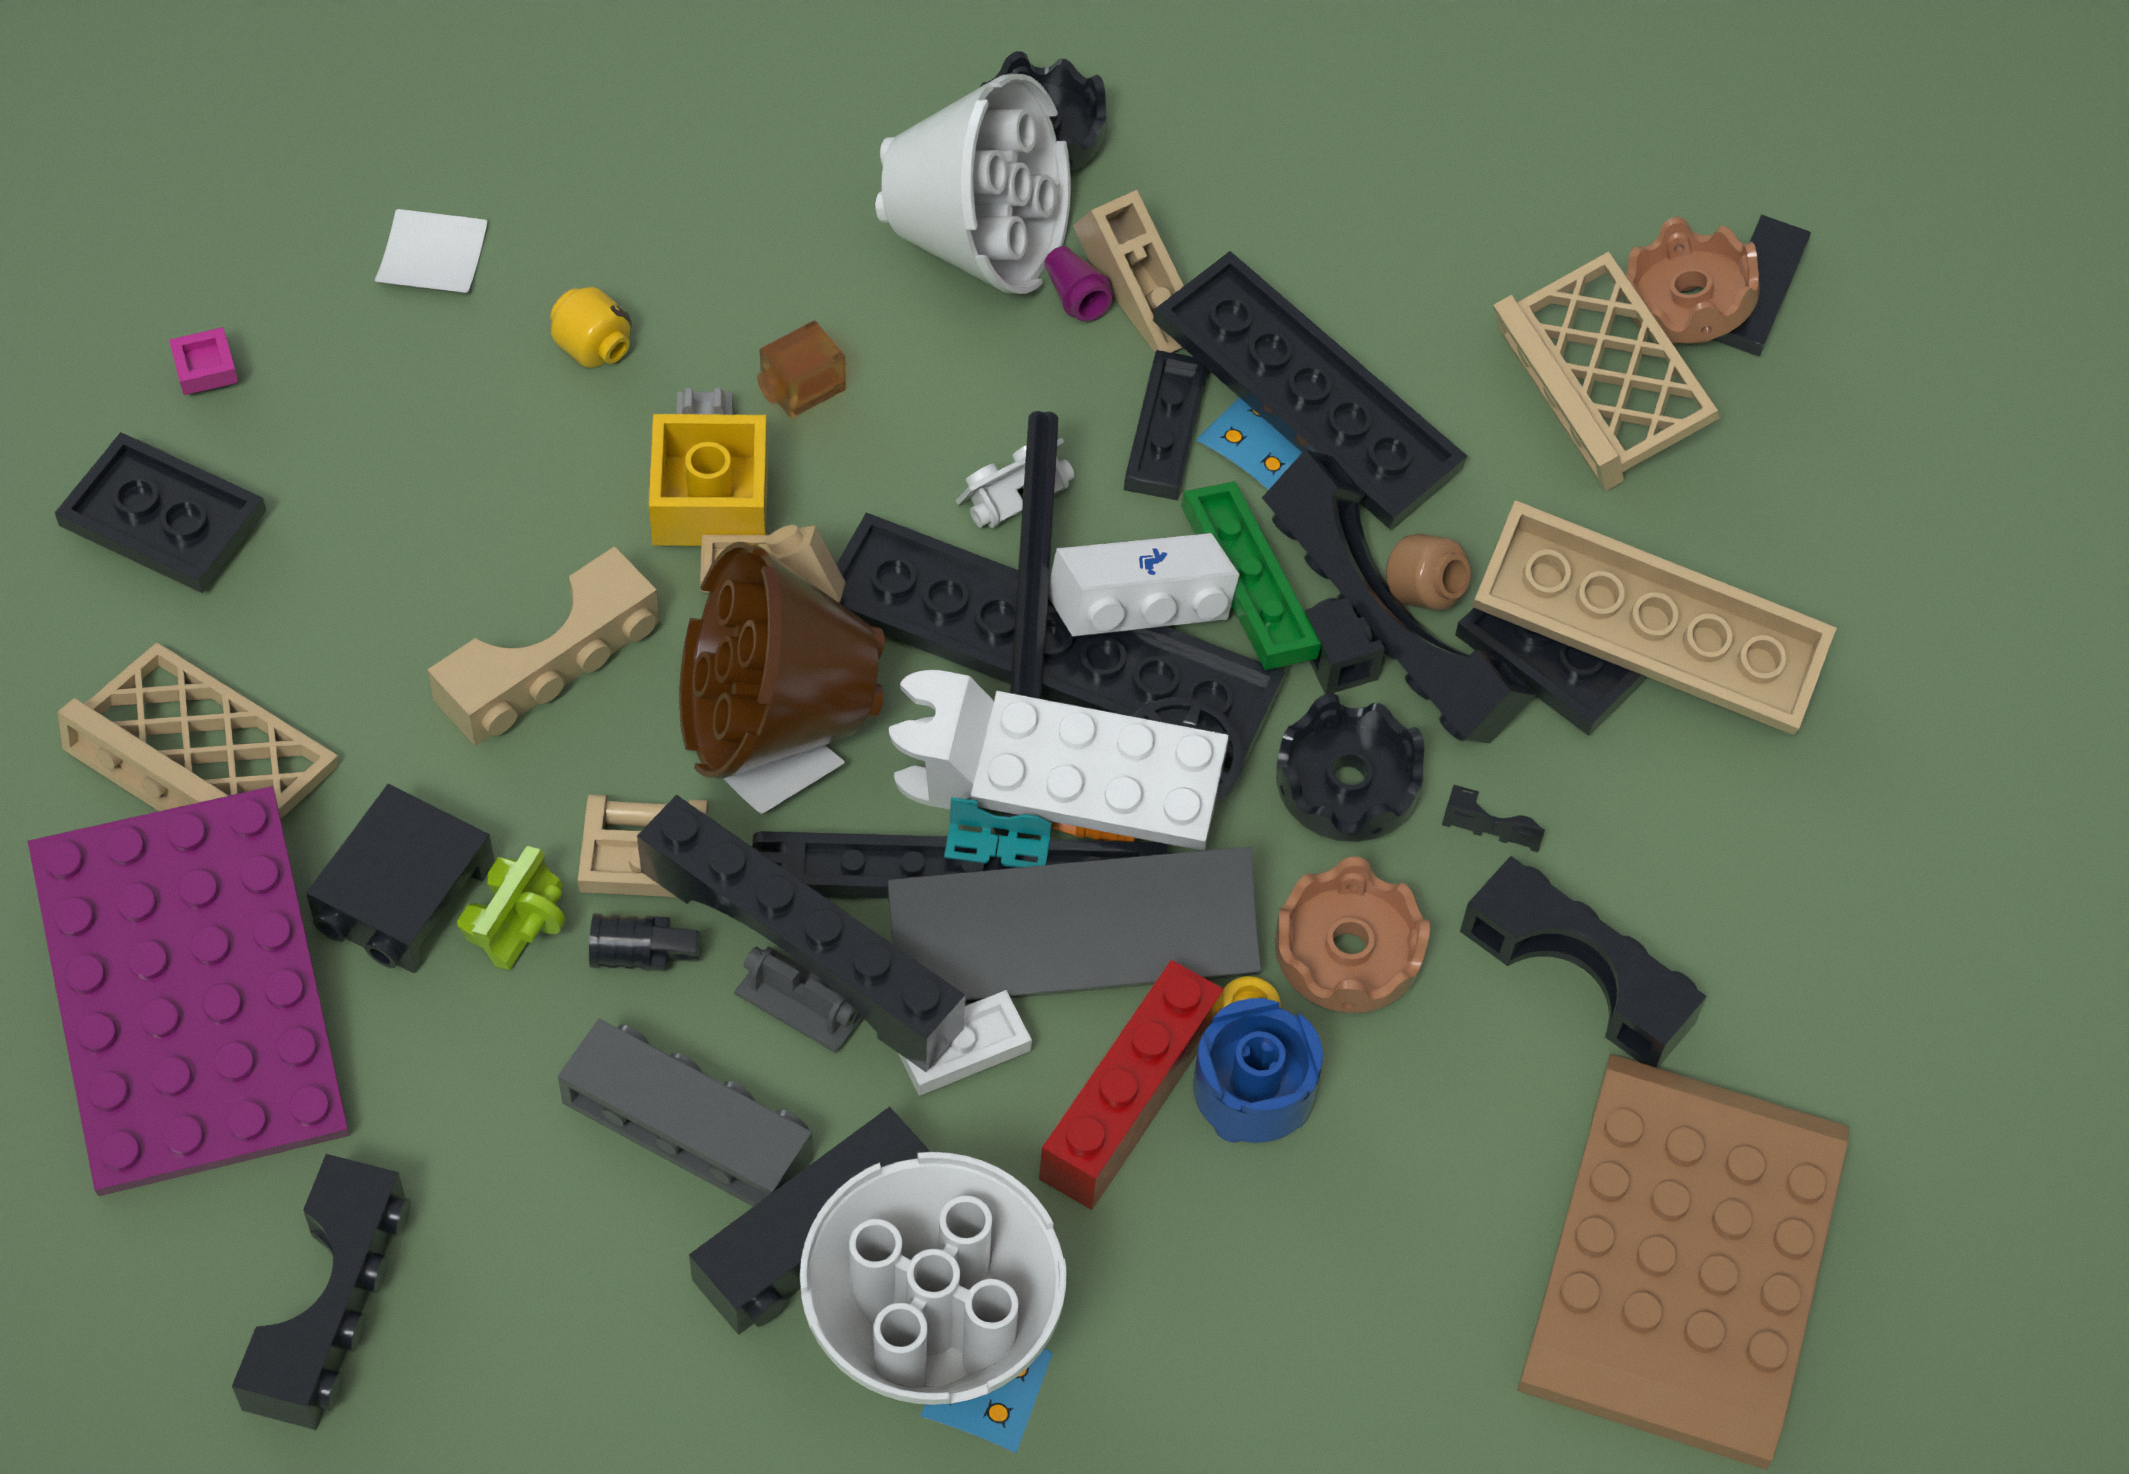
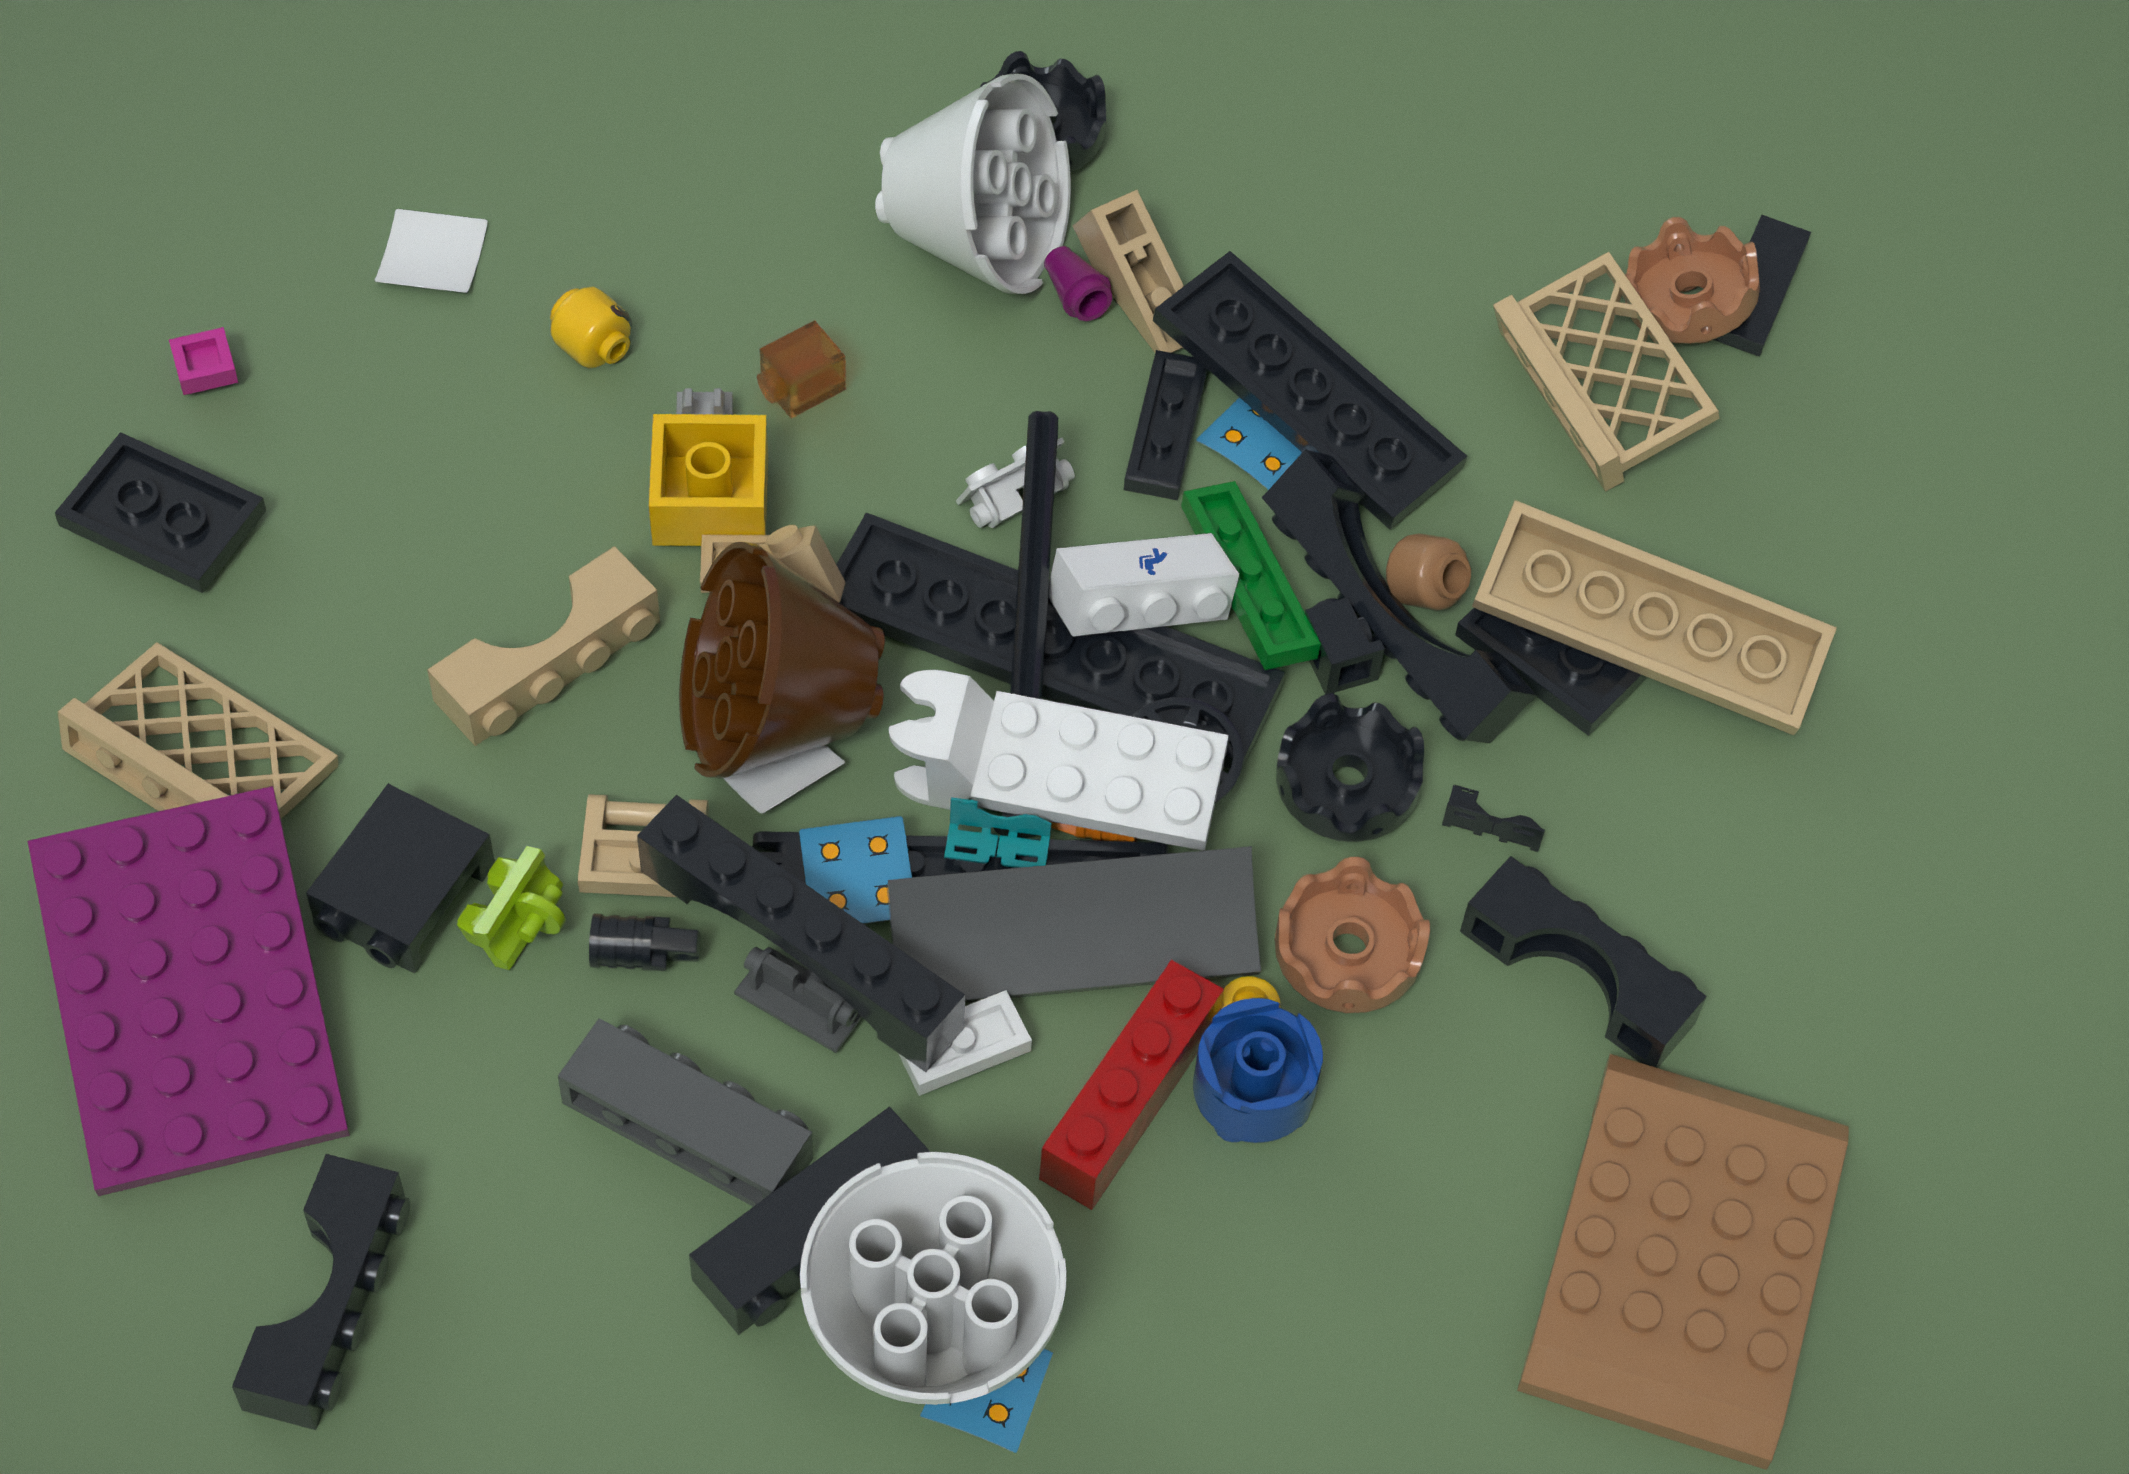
none -> dark azure sticker [799,816,912,923]

